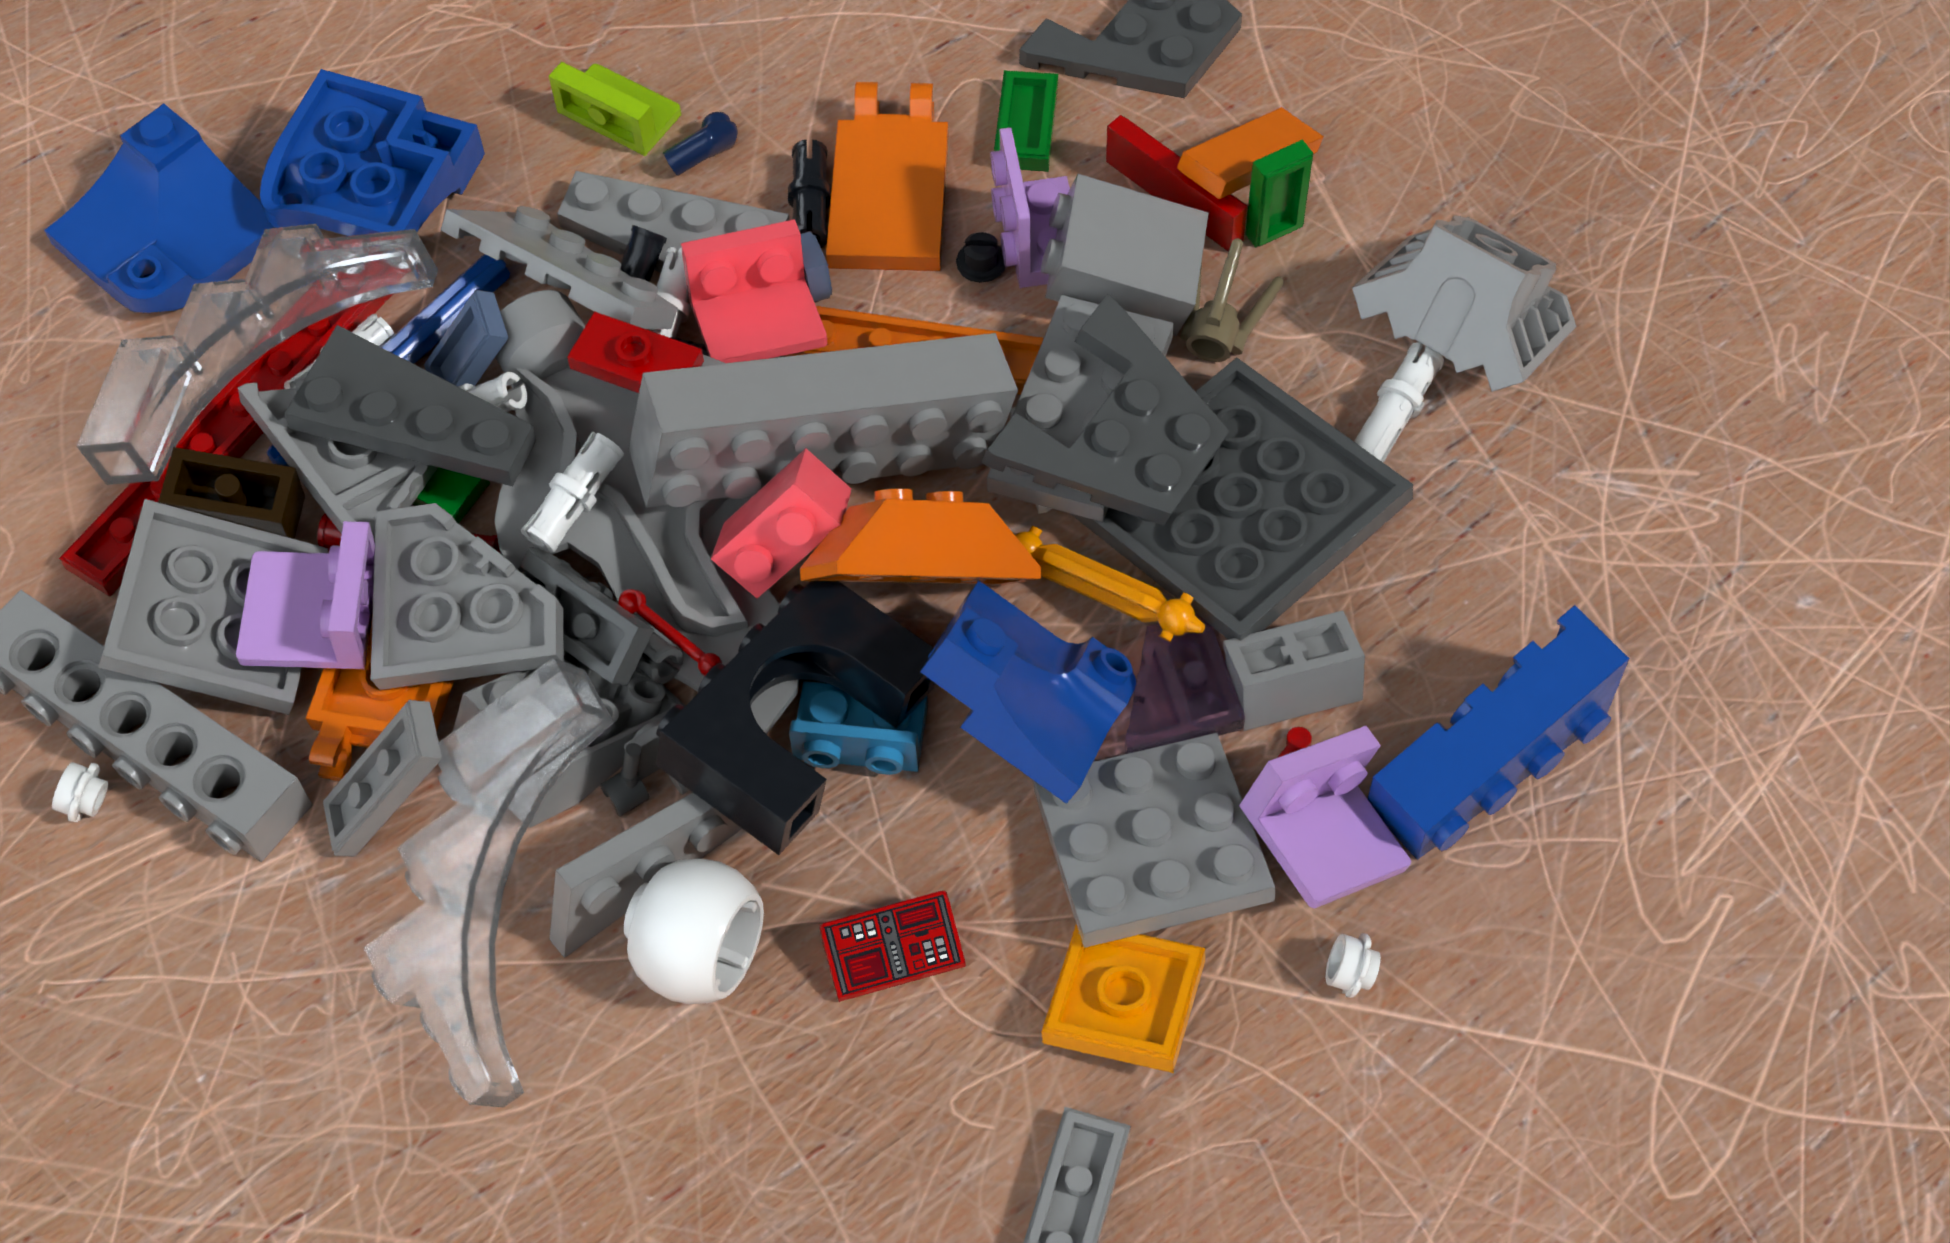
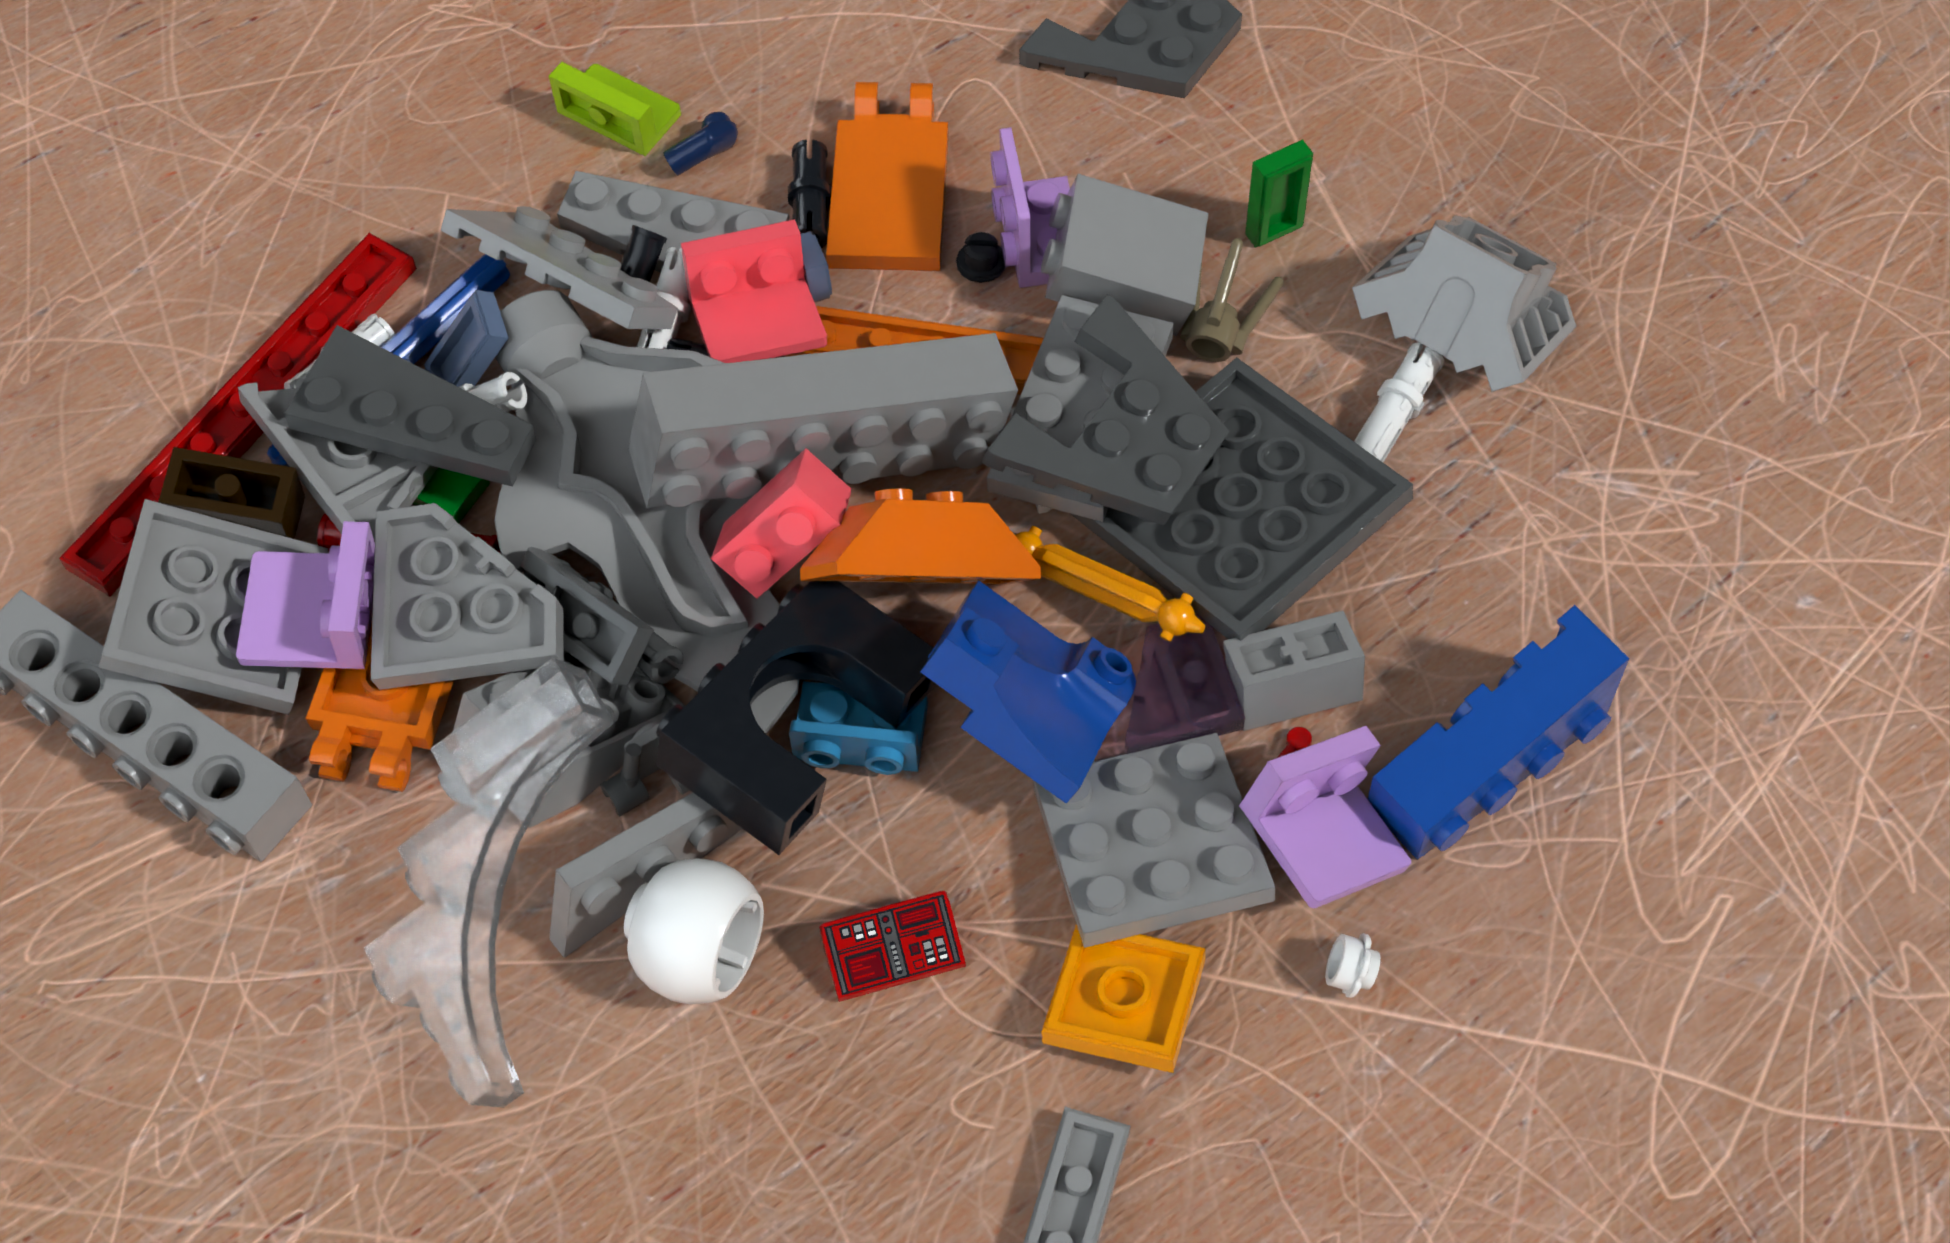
blue slope [44,103,288,313] -> none
white plate [52,762,108,822] -> none
clear arch [77,224,438,485] -> none
blue slope [260,69,485,252] -> none
light grey tile [323,700,442,857] -> none
white pin [521,432,624,554] -> none
red plate [567,311,704,393] -> none
red hinge [618,589,722,676] -> none
green tile [994,70,1058,172] -> none
red tile [1106,115,1247,252] -> none
orange tile [1177,107,1324,199] -> none

